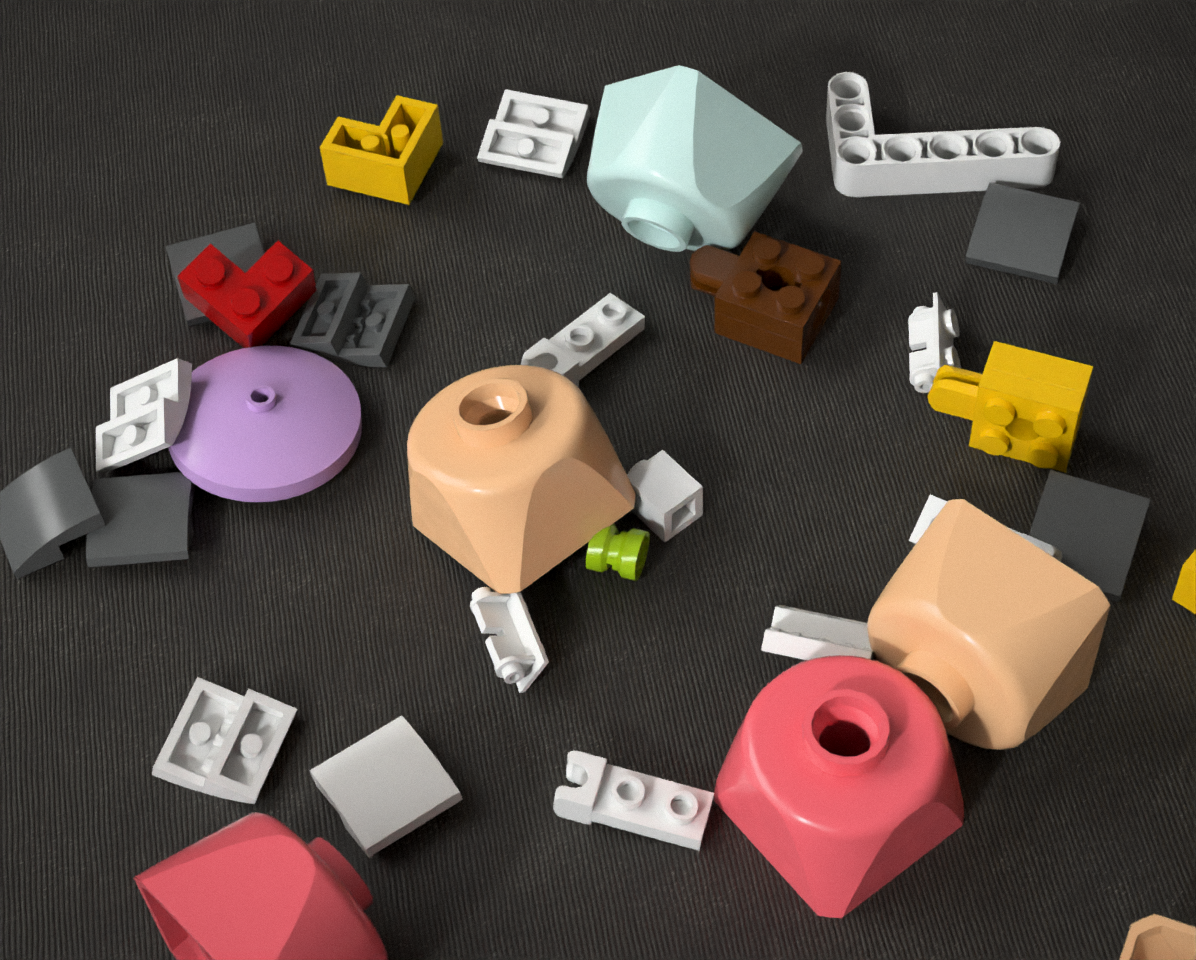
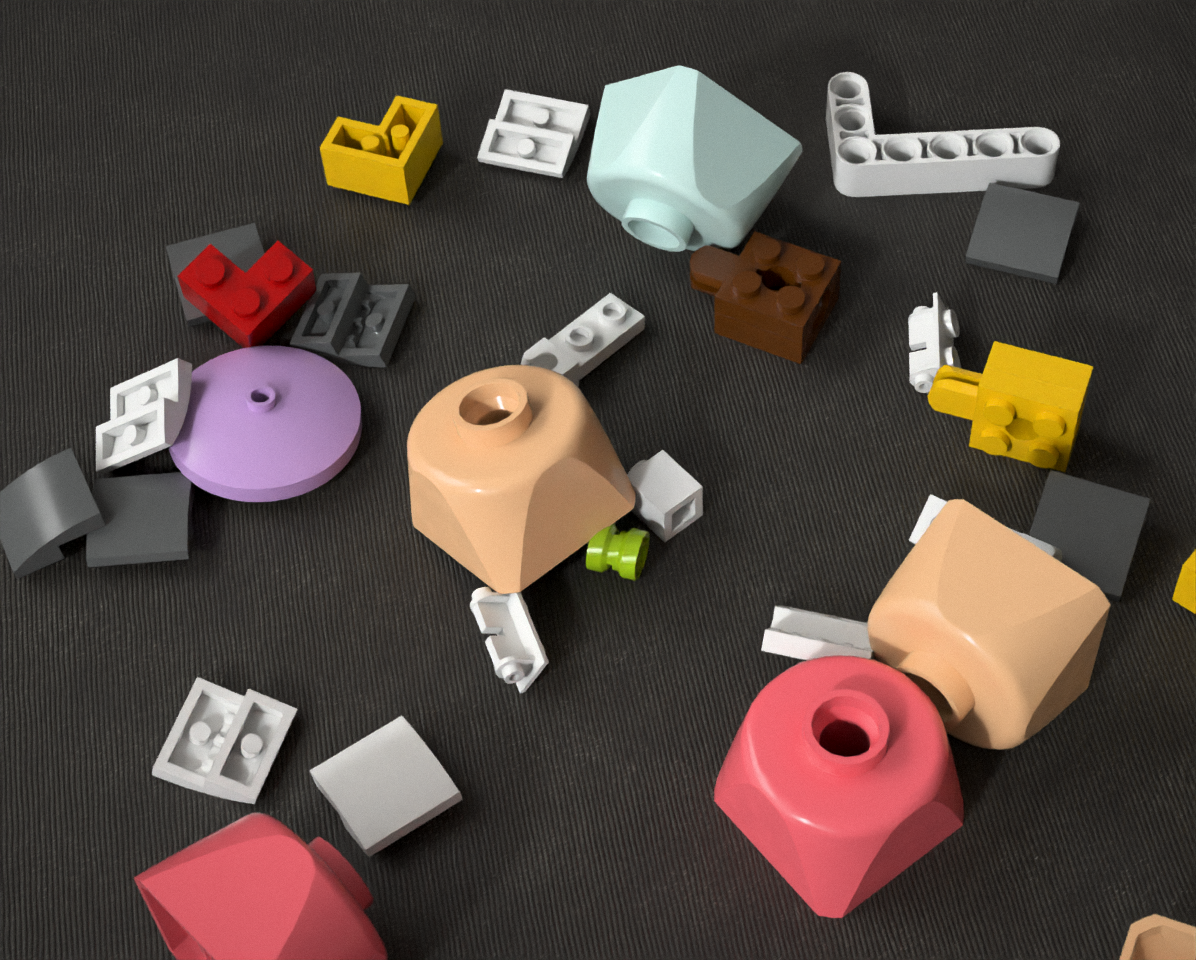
white plate [553,750,714,851] -> none

